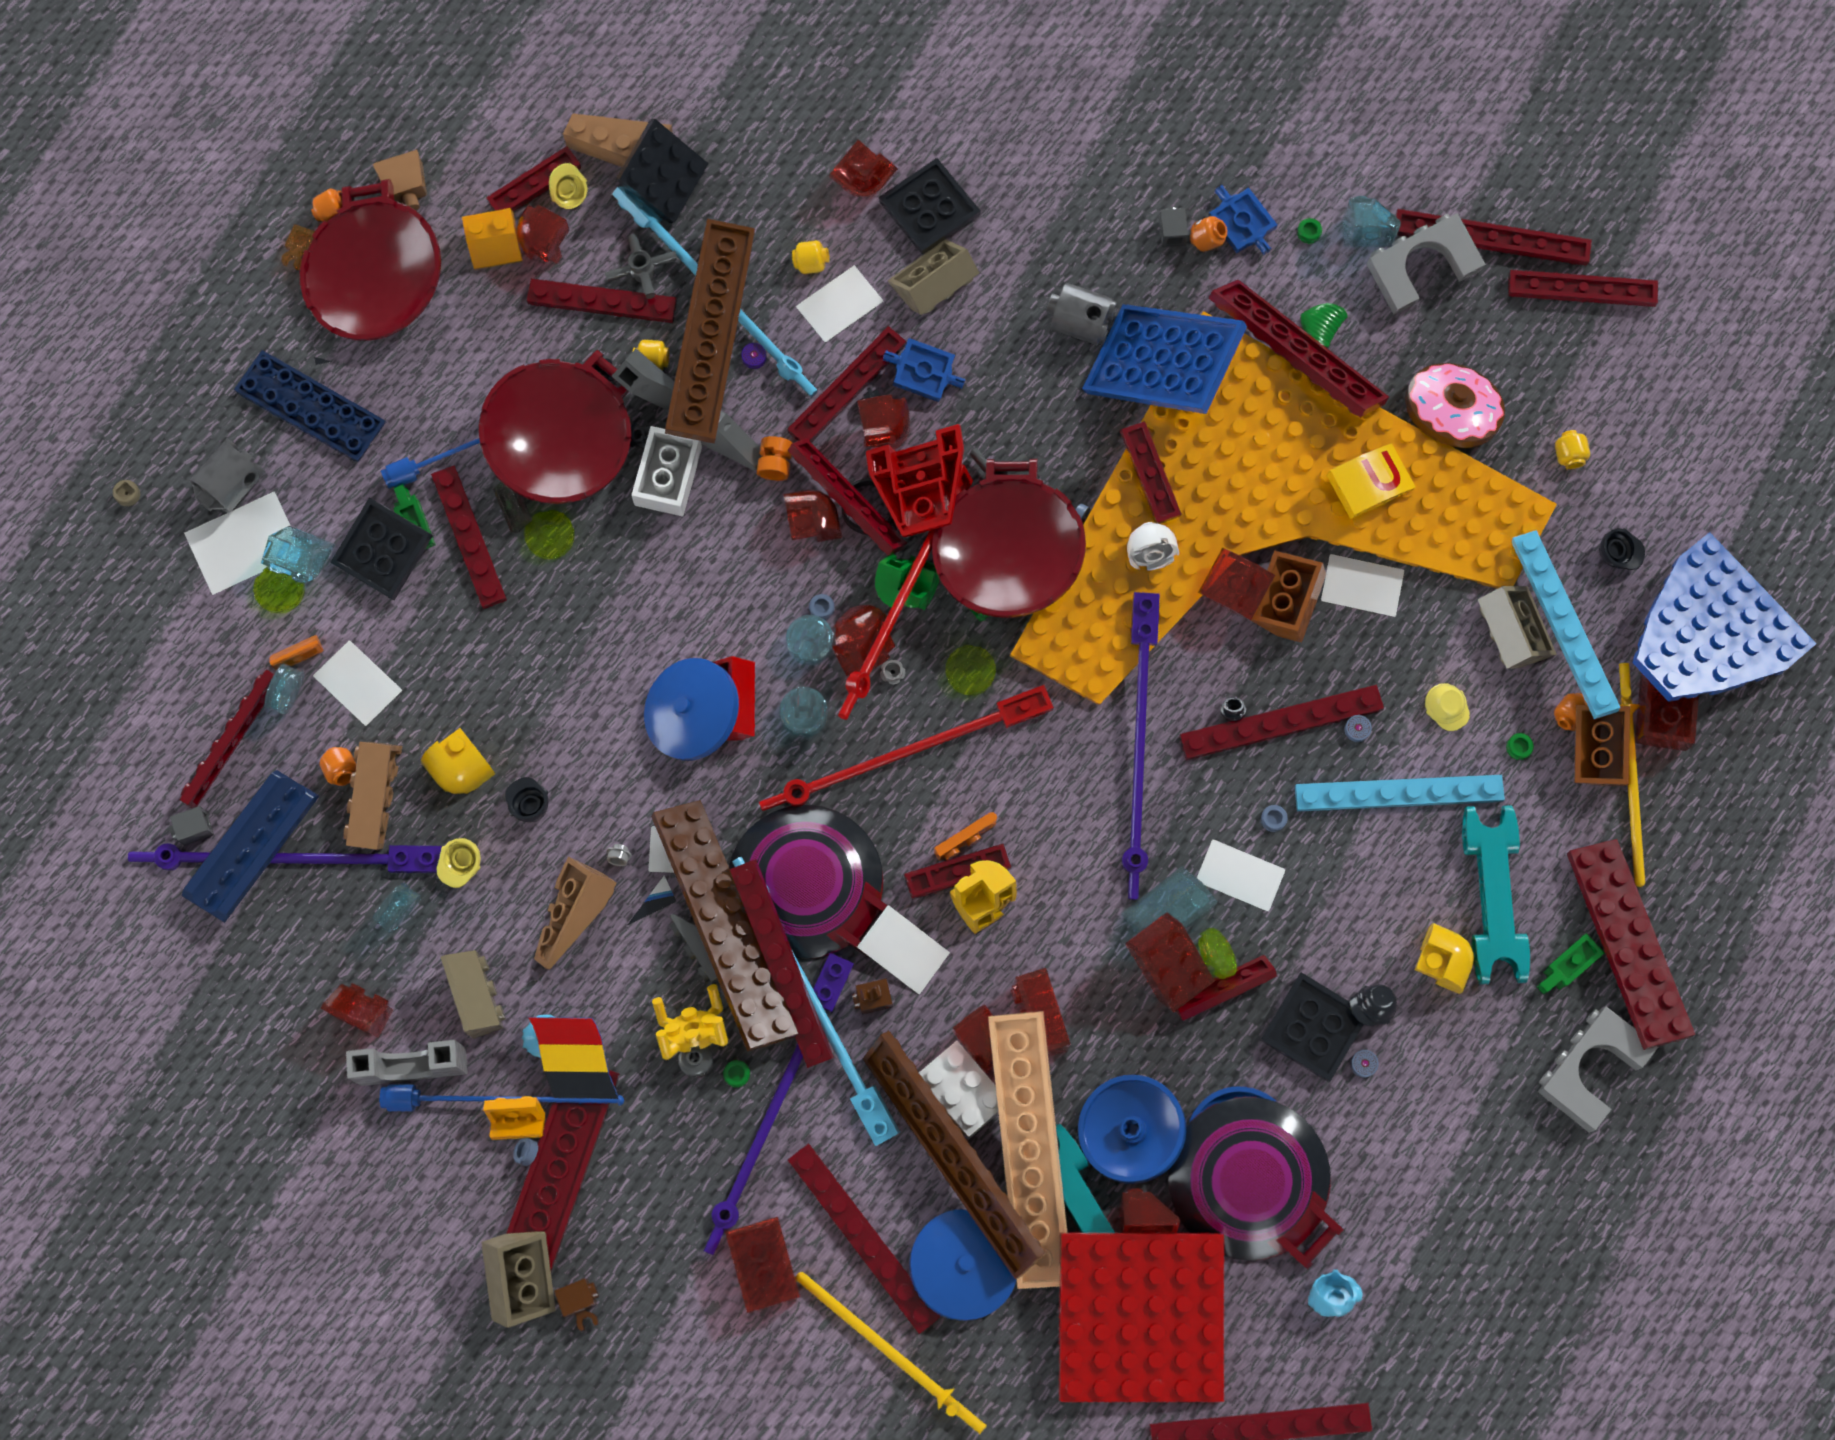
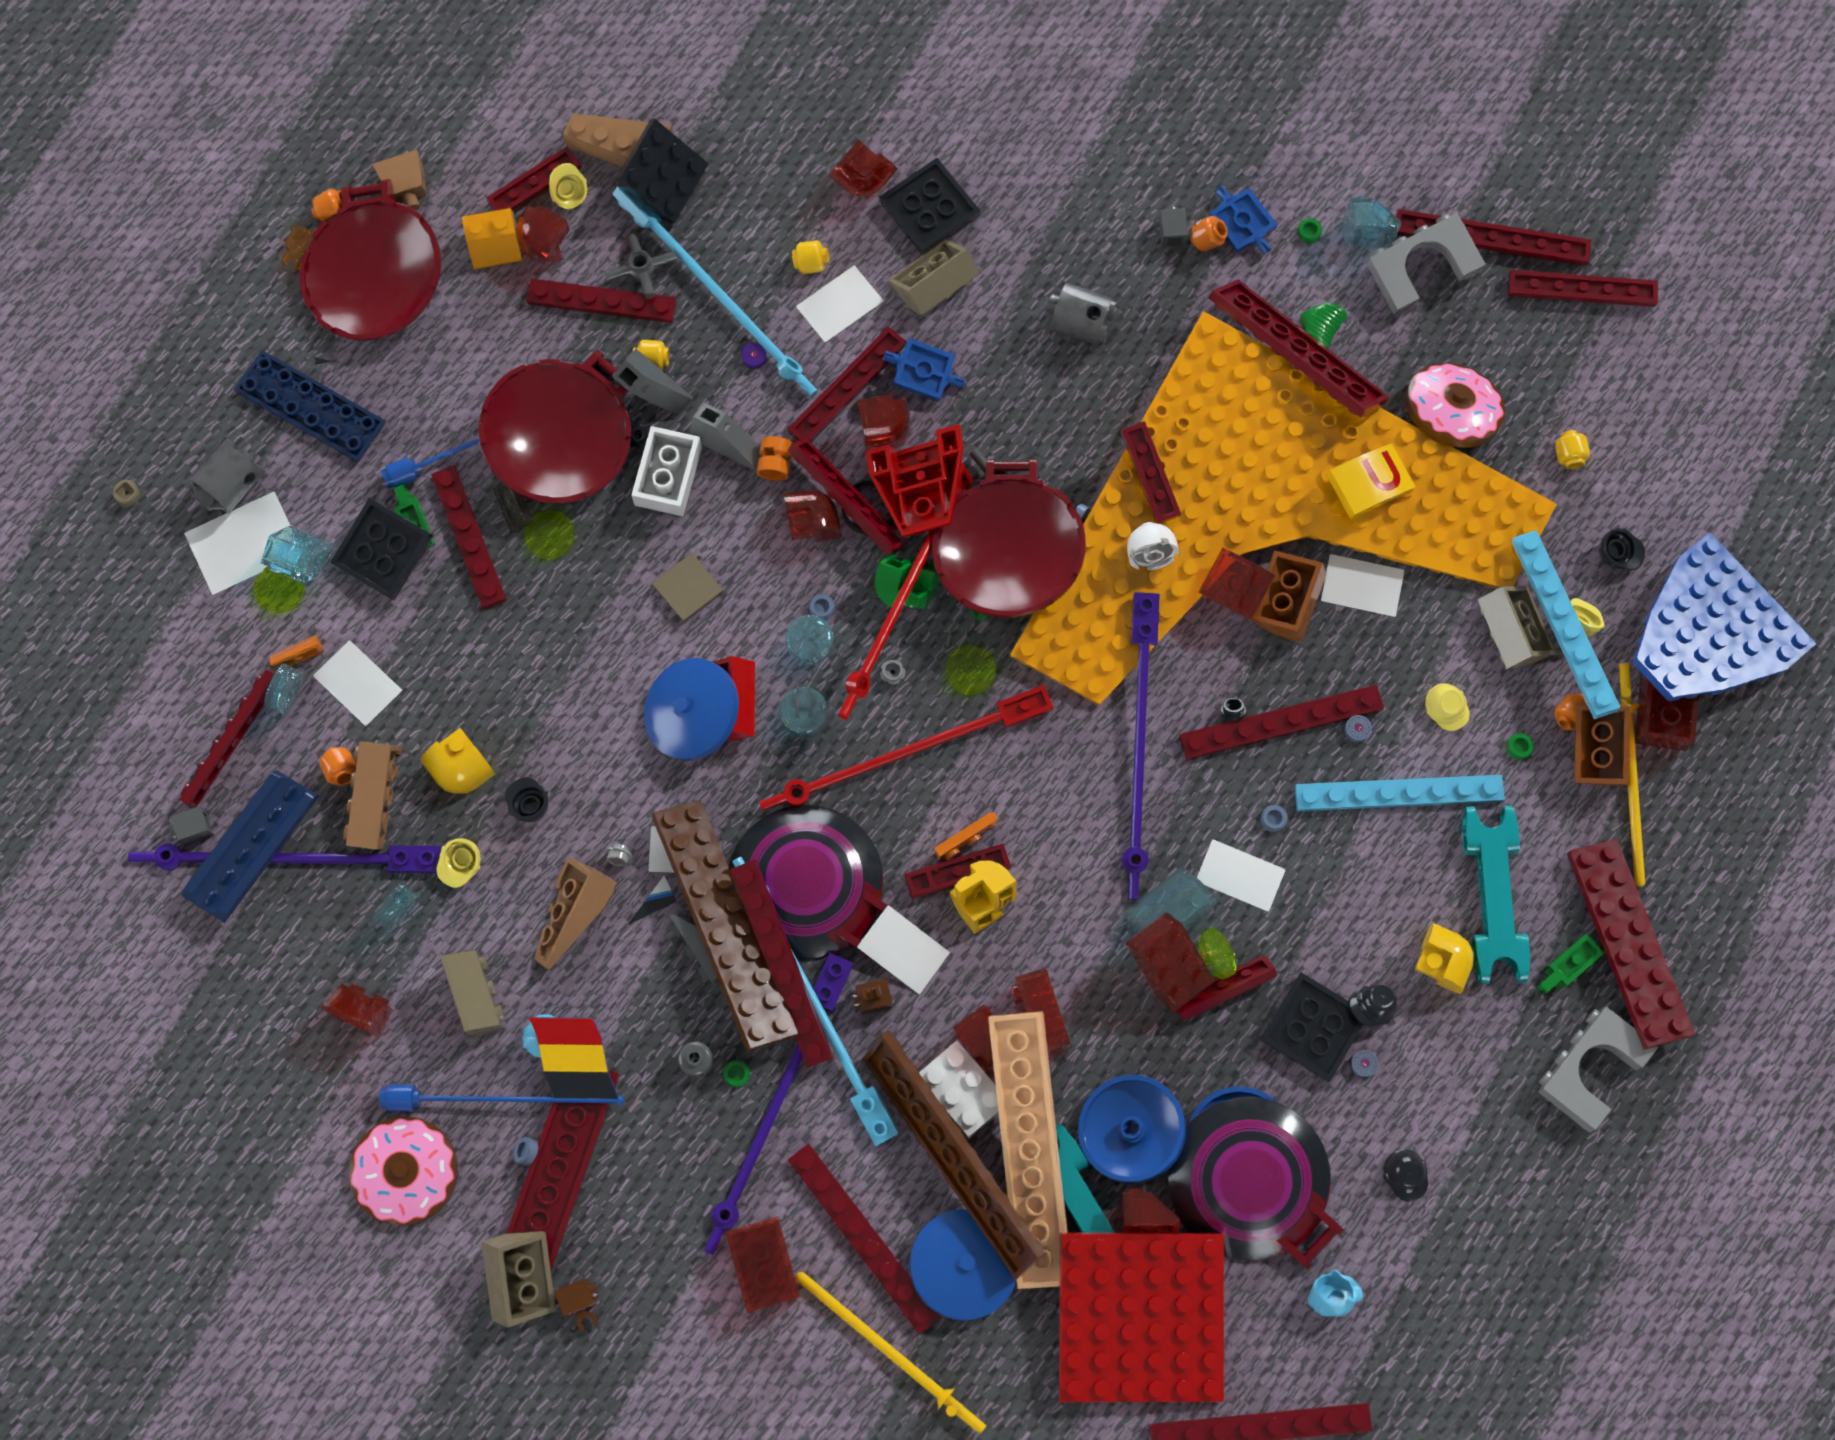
light grey arch [346,1040,468,1086] -> none
light orange bracket [483,1096,545,1140] -> none
yellow plate [652,984,728,1060] -> none
reddish brown plate [665,219,755,444] -> none
clear red brick [832,605,895,677] -> none
blue plate [1082,304,1247,414] -> none
none -> bright pink dish [349,1116,458,1226]
none -> dark tan tile [652,553,724,623]
none -> black hat [1383,1149,1428,1201]
none -> light yellow hat [1570,598,1605,638]

